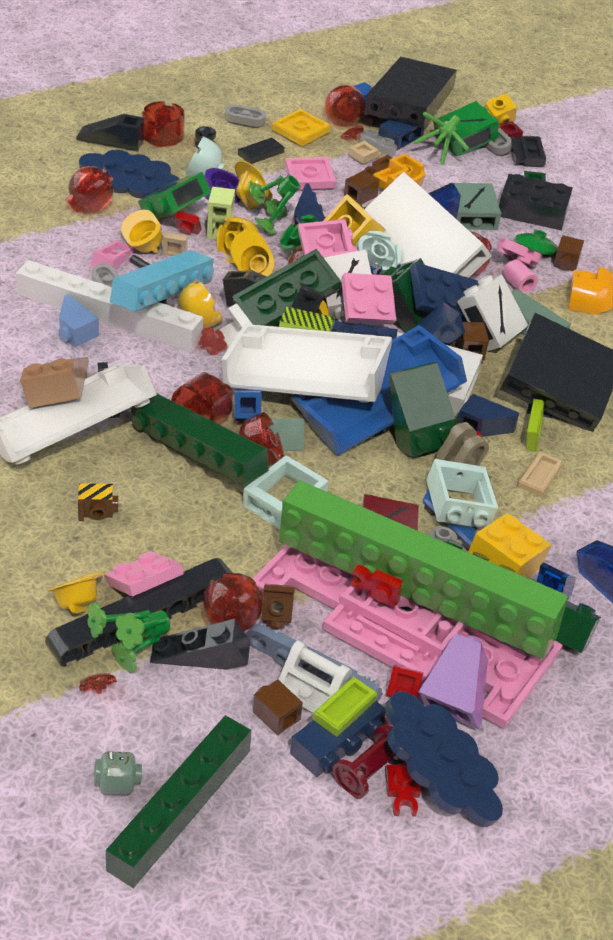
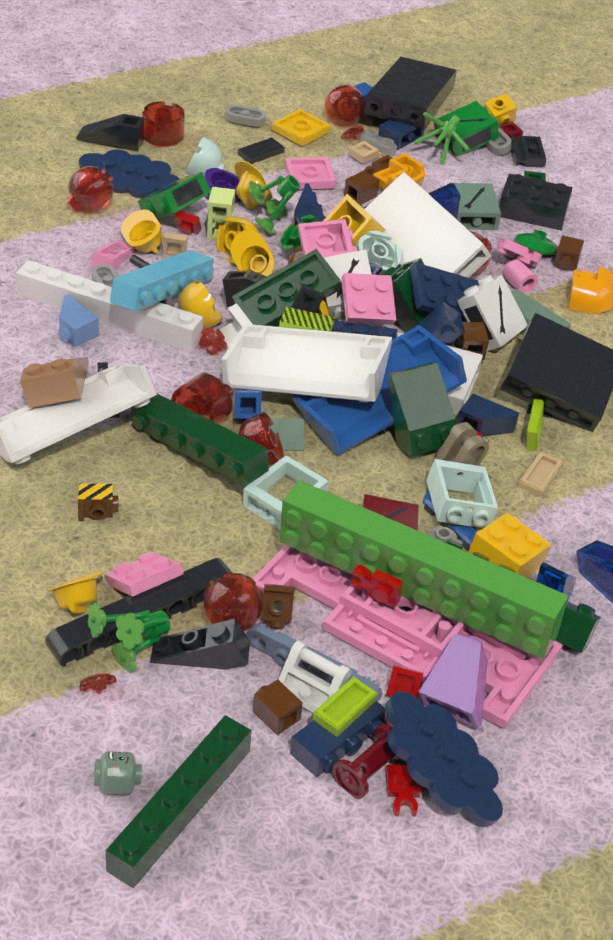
black wheel [195,126,216,149] -> none

